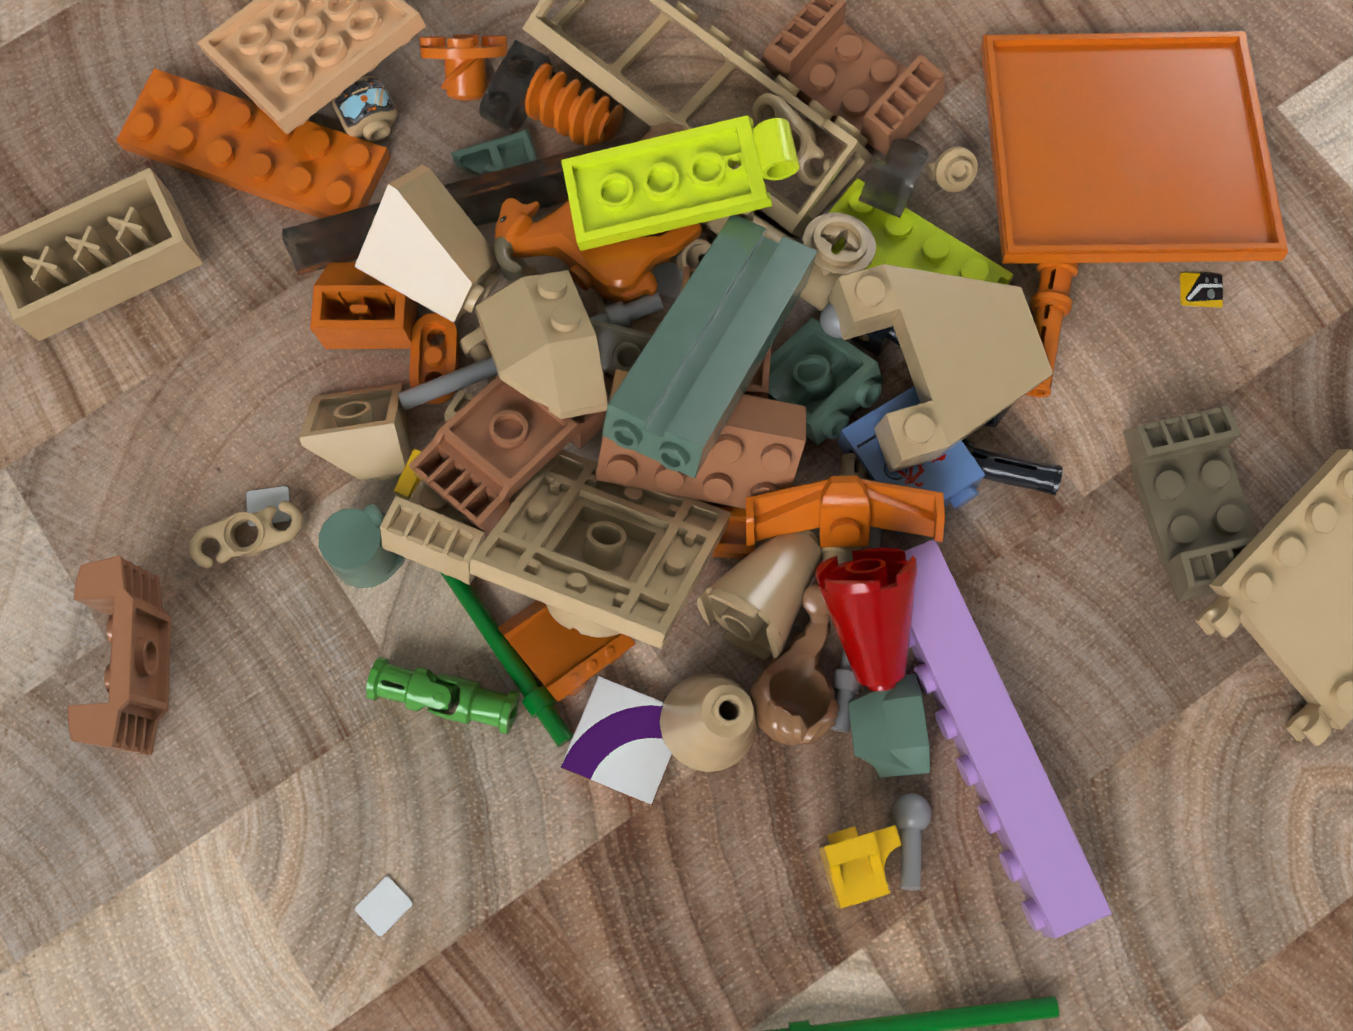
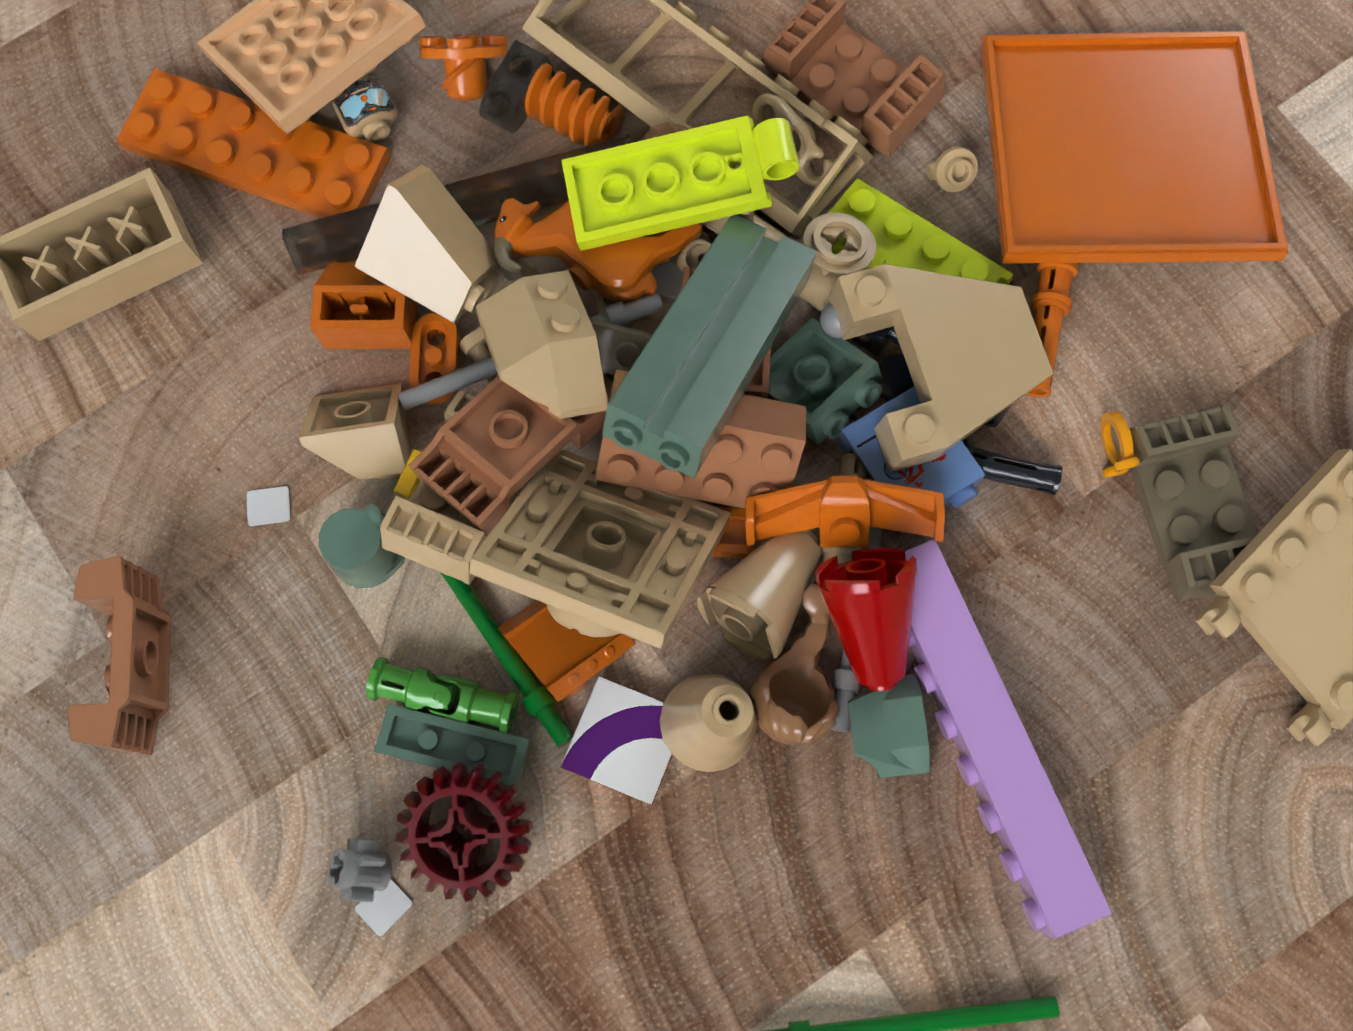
tan piece [189,500,303,569] -> none
sand green tile [451,129,542,186] -> none
yellow brick [818,825,902,909] -> none
clear smoke leg [858,138,928,218] -> none
light grey bar [892,793,932,890] -> none
sticker [1180,272,1223,308] -> none
none -> light grey gear [328,839,392,902]
none -> sand green plate [374,704,532,789]
none -> dark red gear [395,762,533,902]
none -> black tile [879,354,914,401]
none -> light orange piece [1100,410,1140,478]

